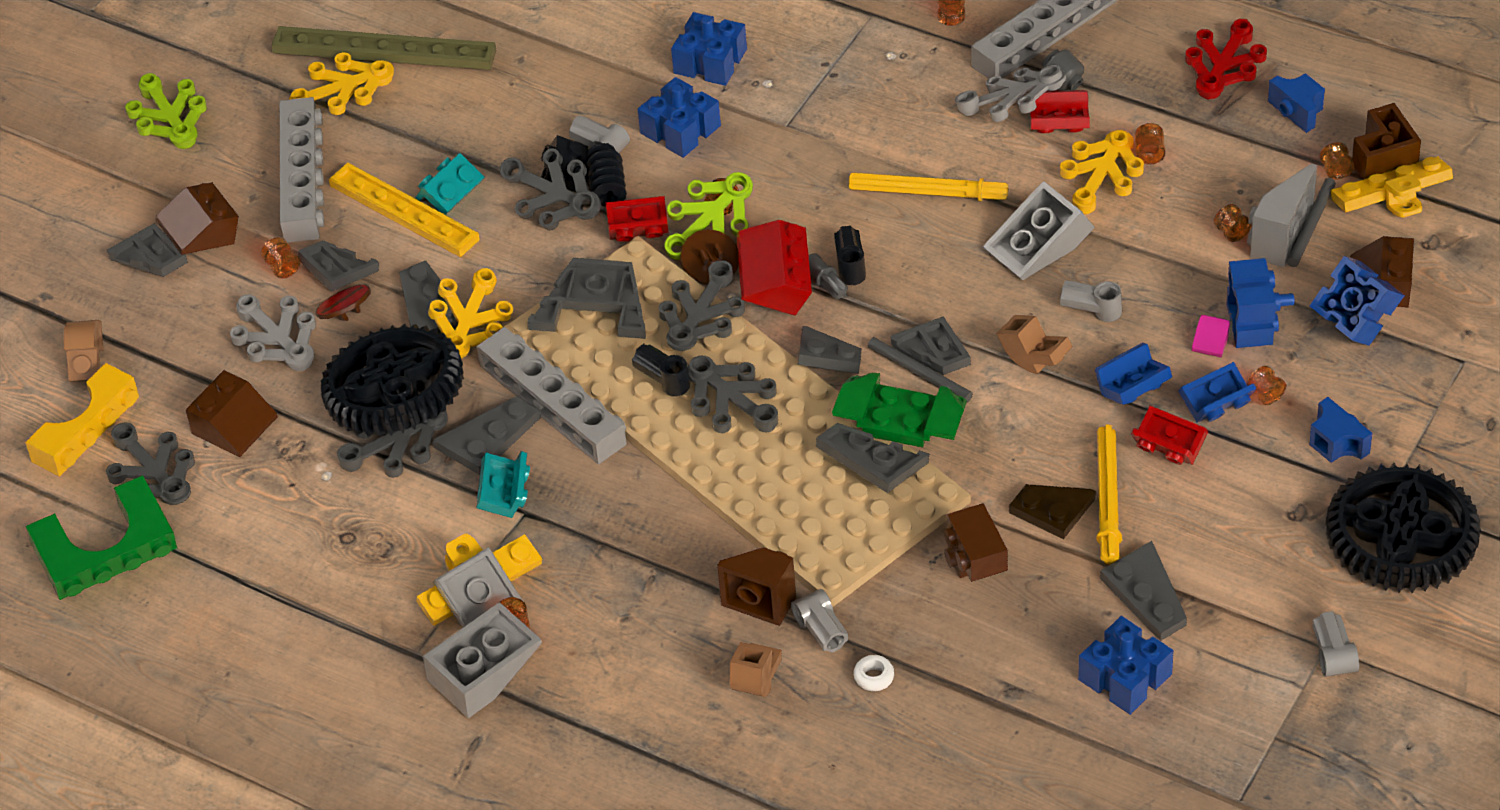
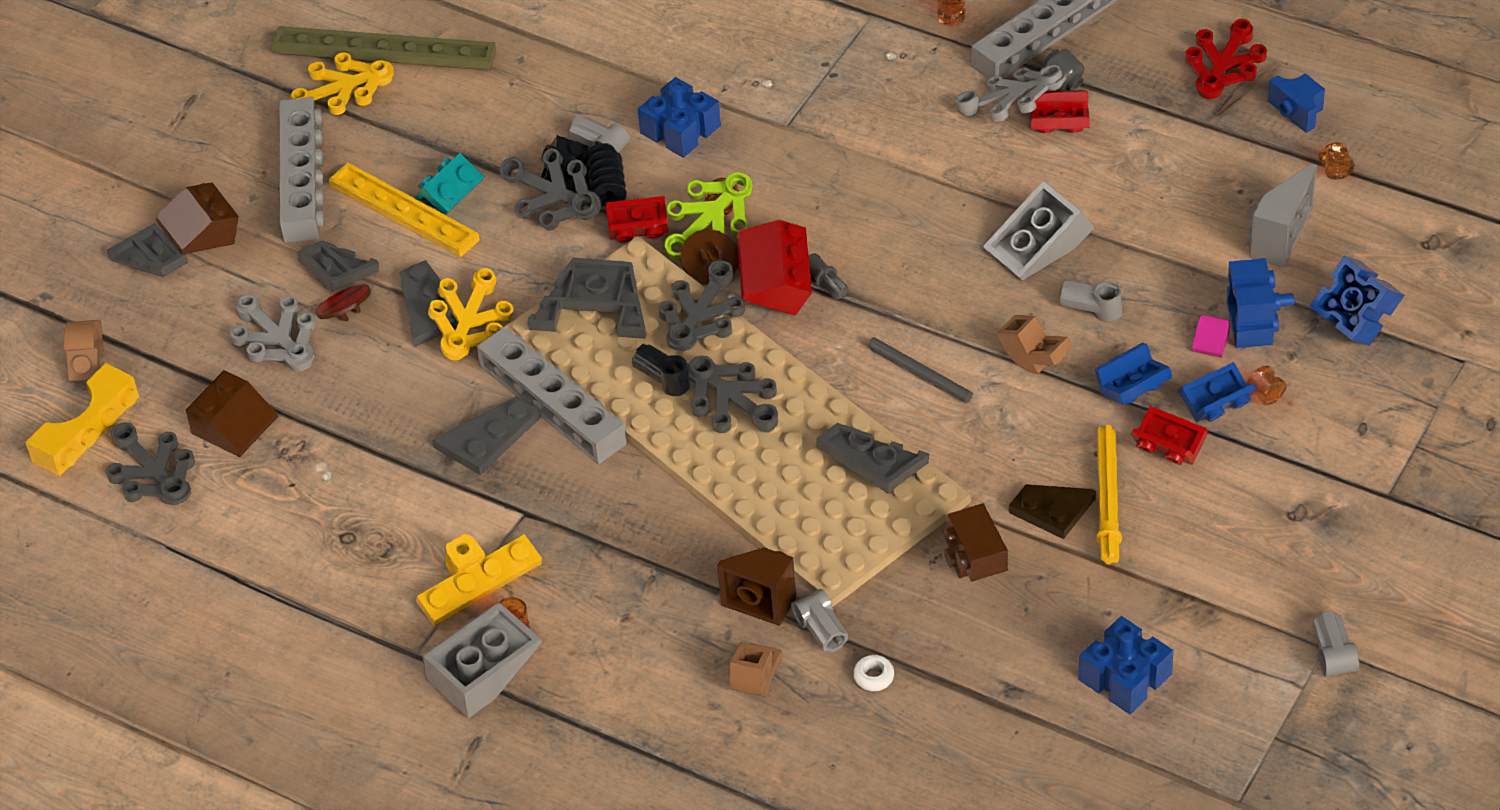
green arch [25,475,177,600] -> none
lime plant [125,73,207,149] -> none
clear orange wheel [261,237,301,279] -> none
black gear [320,324,464,437] -> none
dark grey plant [337,411,448,478] -> none
light grey tile [433,547,523,628] -> none
teal bracket [476,451,530,518] -> none
blue brick [671,12,747,86] -> none
dark grey wing [798,326,862,374] -> none
green piece [832,372,967,448] -> none
black piece [834,225,866,285] -> none
yellow axle [849,172,1009,202] -> none
dark grey wing [890,316,971,375] -> none
yellow plant [1060,130,1144,214] -> none
dark grey wing [1100,541,1187,641] -> none
clear orange wheel [1135,123,1166,164] -> none
clear orange wheel [1214,204,1252,242] -> none
dark grey bar [1287,178,1336,267] -> none
blue brick [1309,397,1372,463] -> none
black gear [1325,462,1481,593] -> none
yellow plate [1331,156,1453,218] -> none
reddish brown slope [1350,236,1414,308] -> none
reddish brown brick [1352,103,1421,180] -> none

